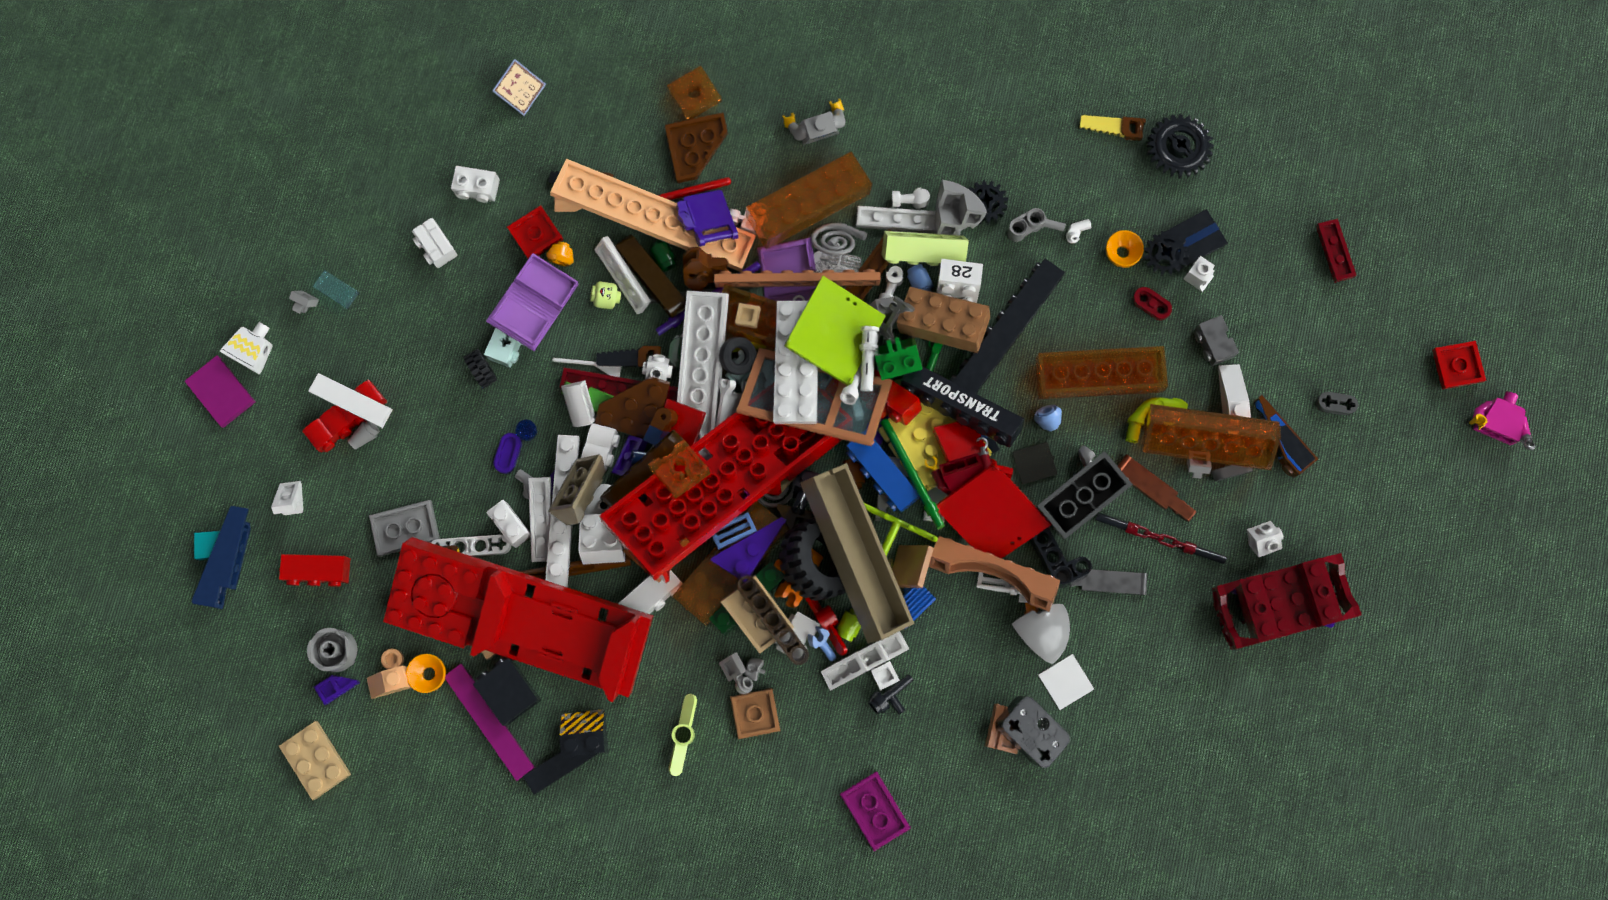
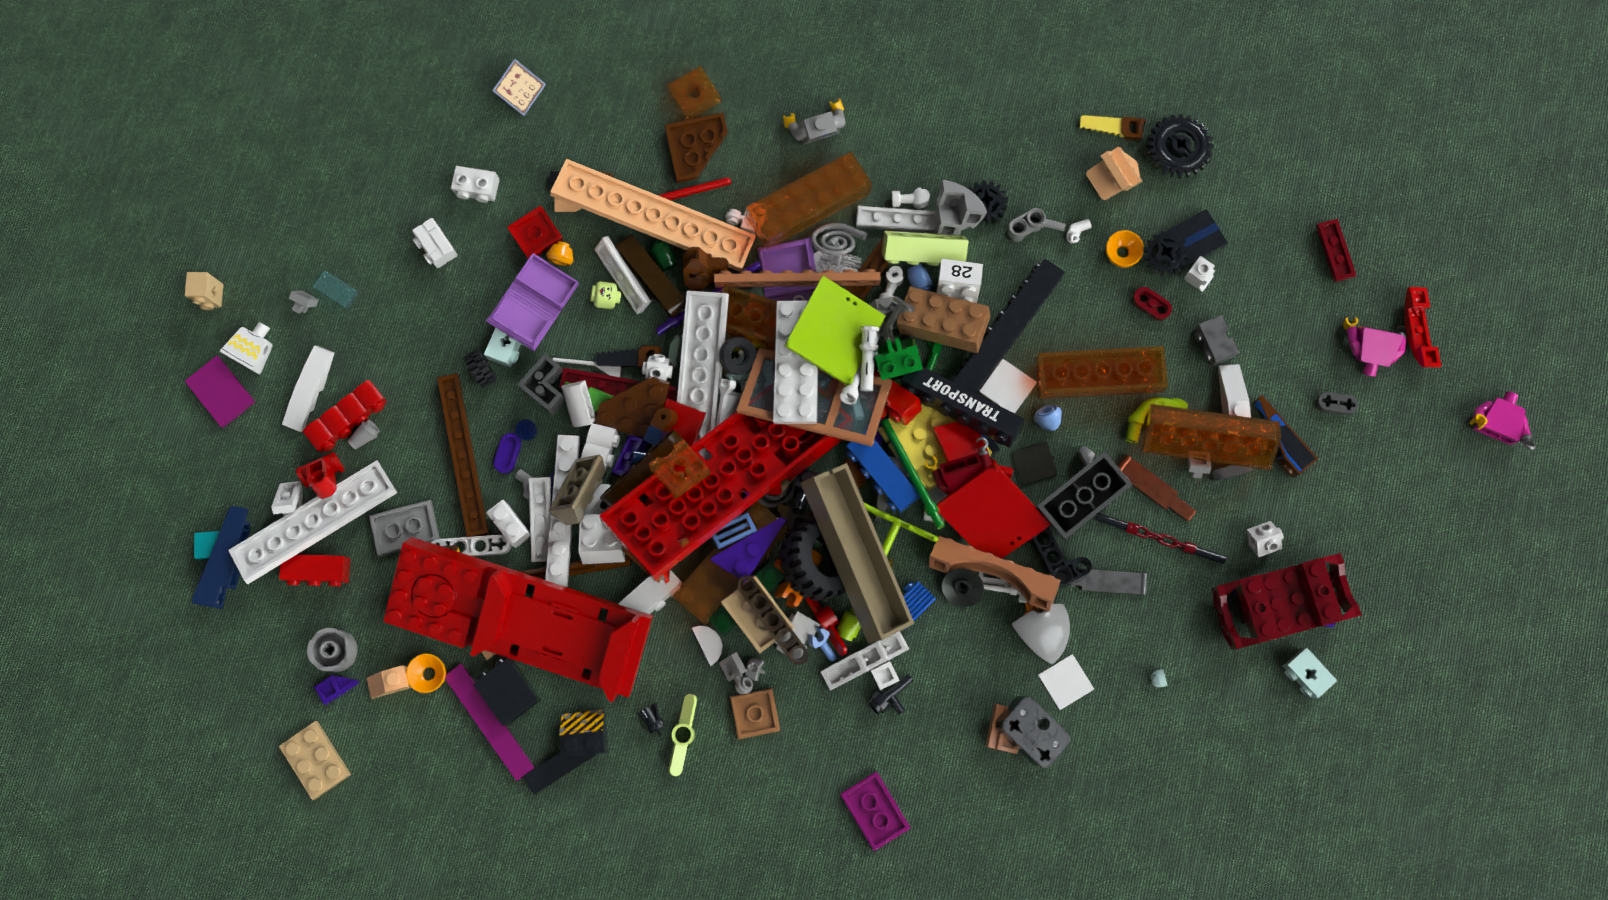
white tile [309,373,392,428] -> none
light nougat tile [381,649,404,669] -> none
dark purple piece [676,190,739,247] -> none
tan plate [735,303,761,328] -> none
medium nougat tile [892,545,934,588] -> none
red plate [1432,341,1486,390] -> none
none -> tan brick [185,272,223,310]
none -> white plate [228,460,397,584]
none -> white slope [282,345,334,432]
none -> red pin [296,452,345,499]
none -> reddish brown plate [437,373,489,537]
none -> dark grey brick [517,353,565,415]
none -> black piece [637,703,665,736]
none -> white tile [692,626,723,666]
none -> pearl dark grey dish [942,568,984,607]
none -> white tile [979,359,1037,413]
none -> light nougat piece [1086,147,1142,200]
none -> light aqua hinge [1150,669,1167,687]
none -> light aqua brick [1282,648,1337,699]
none -> dark pink torso [1343,317,1407,377]
none -> red slope [1404,287,1442,368]

